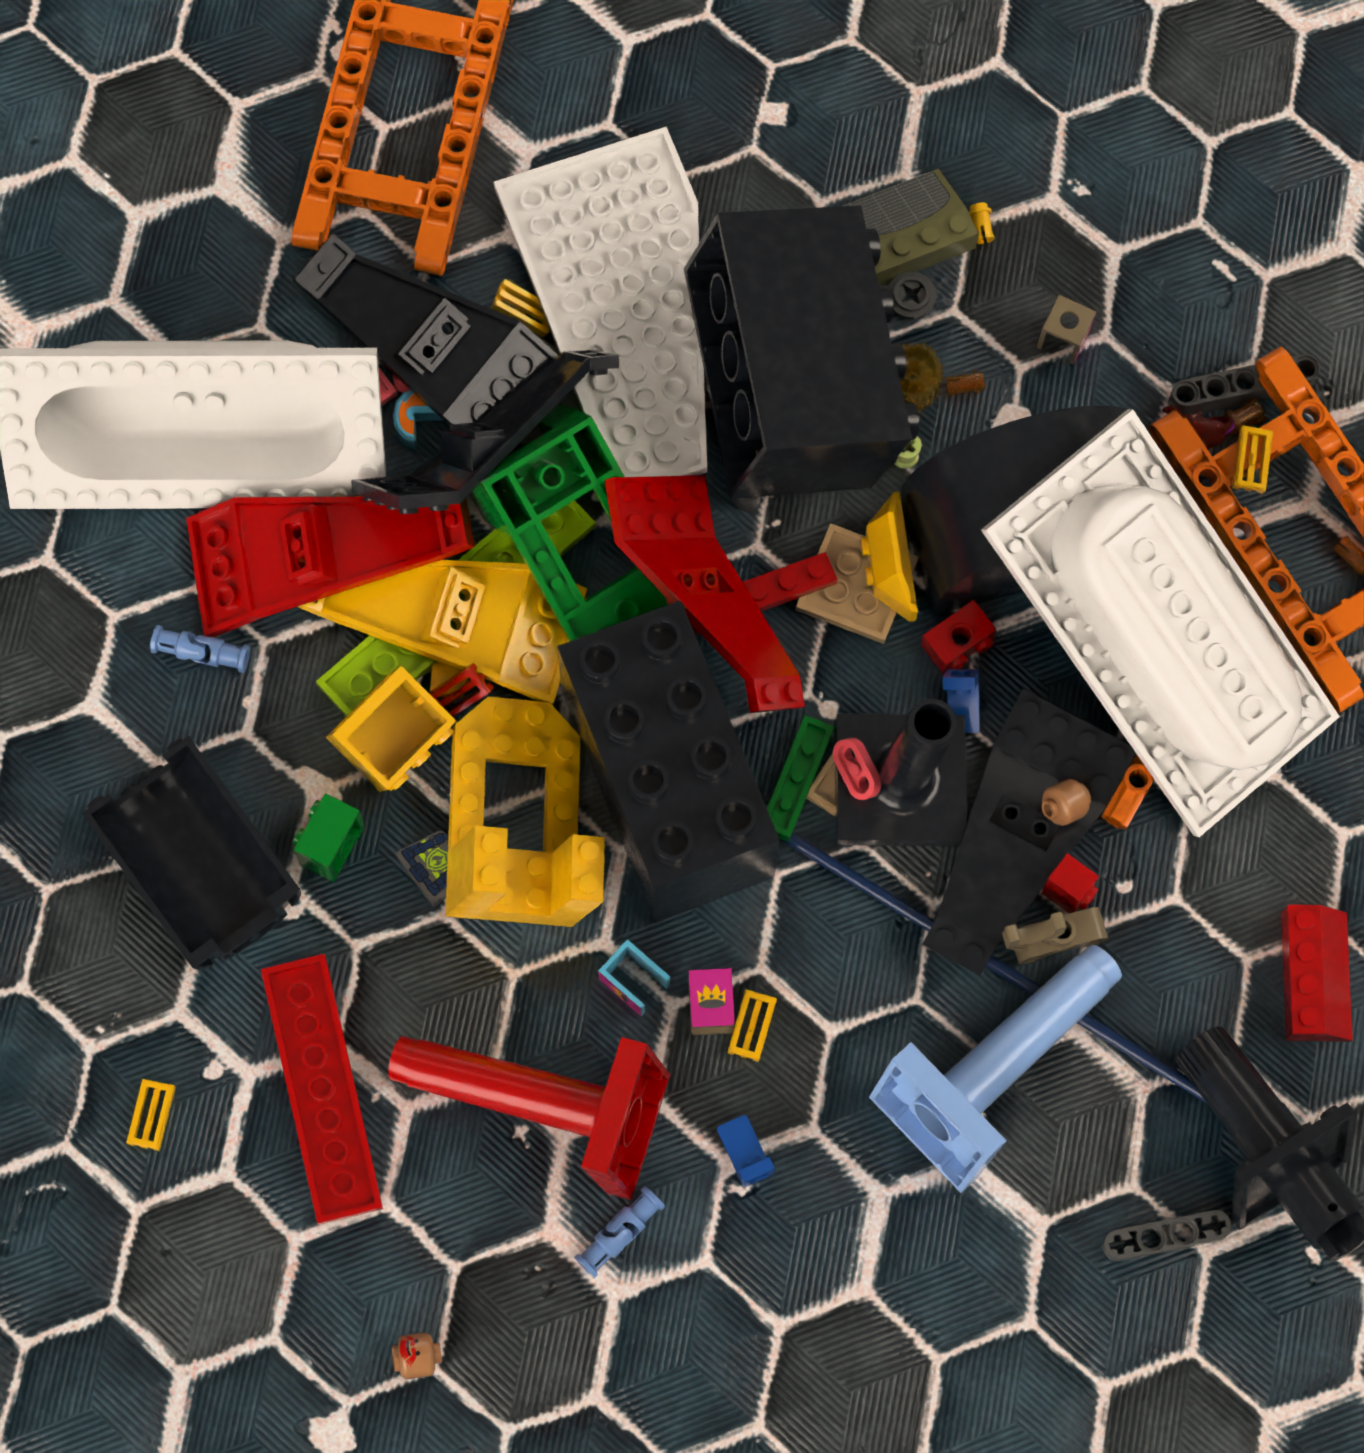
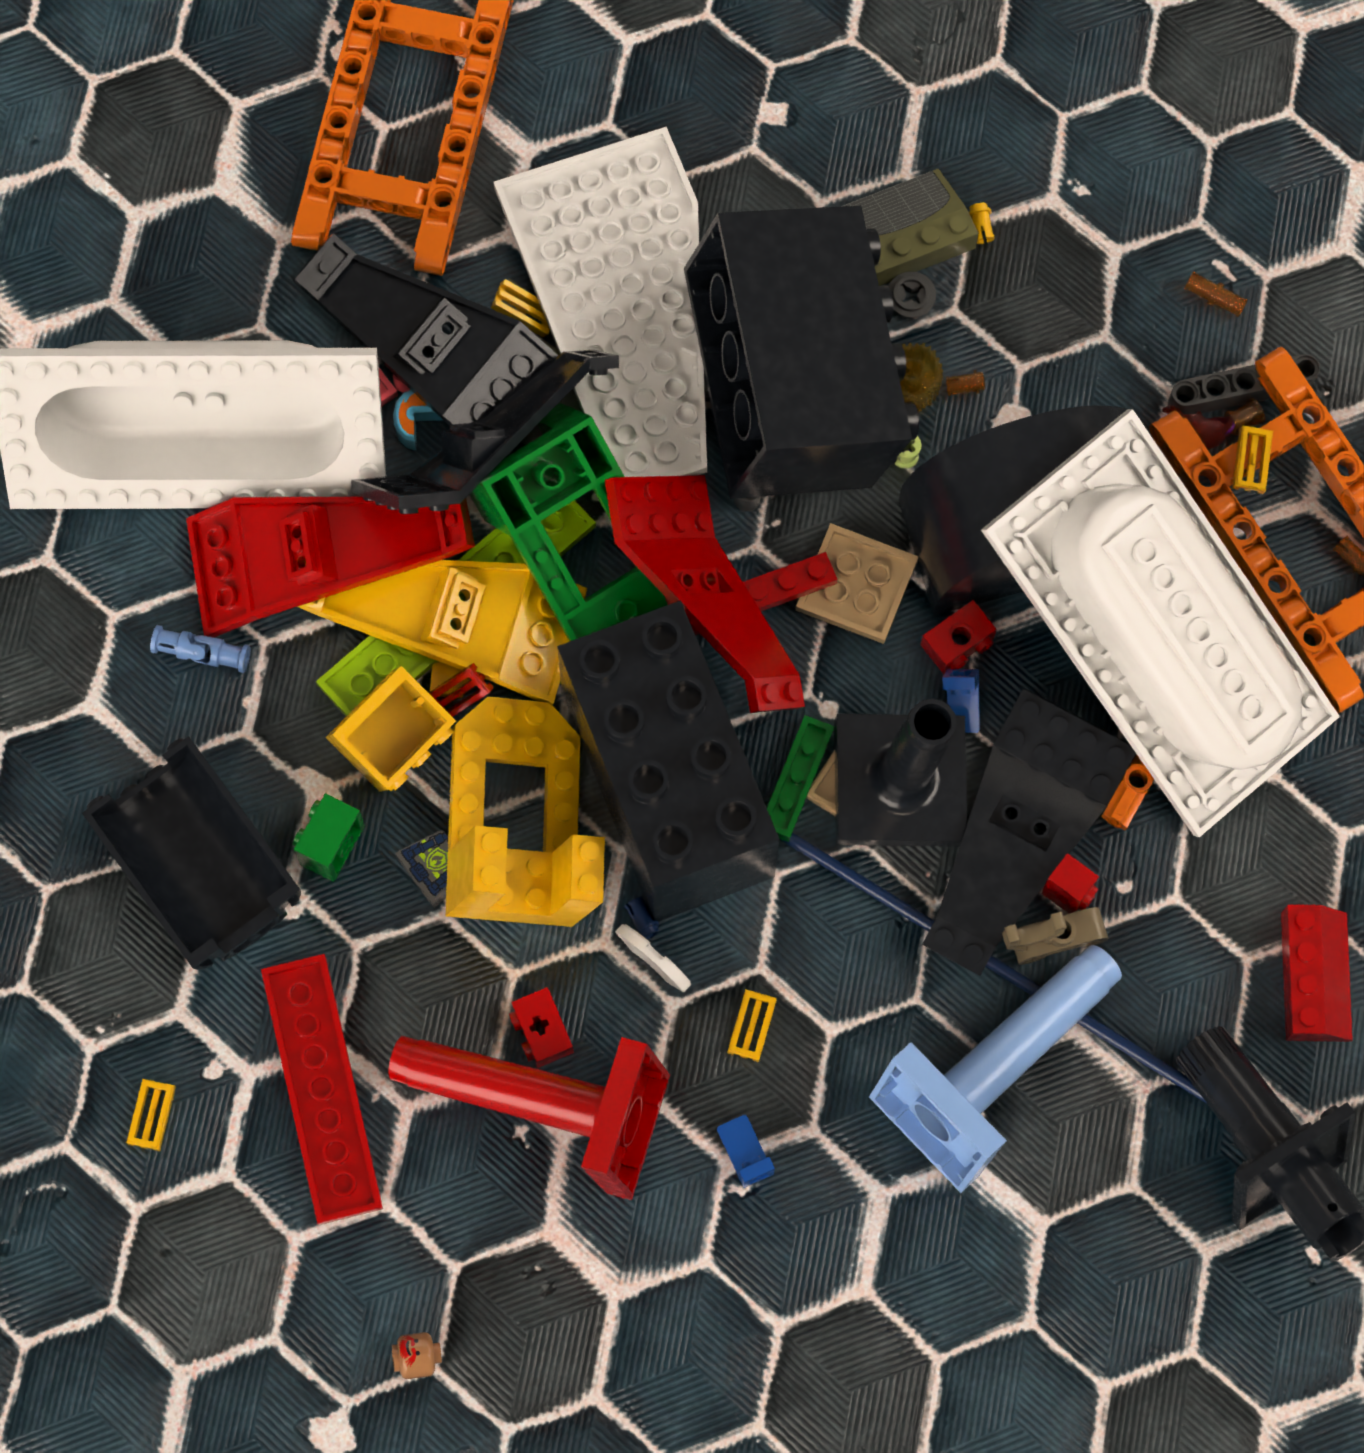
medium blue piece [574,1186,665,1279] -> none
medium azure piece [598,939,670,1016] -> none
dark pink piece [688,968,735,1035] -> none
coral plate [833,738,881,800] -> none
yellow wedge [860,491,918,622] -> none
dark tan piece [1036,295,1096,365] -> none
medium nougat head [1042,779,1091,826] -> none
dark grey beam [1102,1210,1231,1261] -> none
none -> red brick [509,987,574,1068]
none -> white tile [615,924,691,992]
none -> dark blue pin [624,897,660,940]
none -> clear orange pin [1184,271,1248,317]

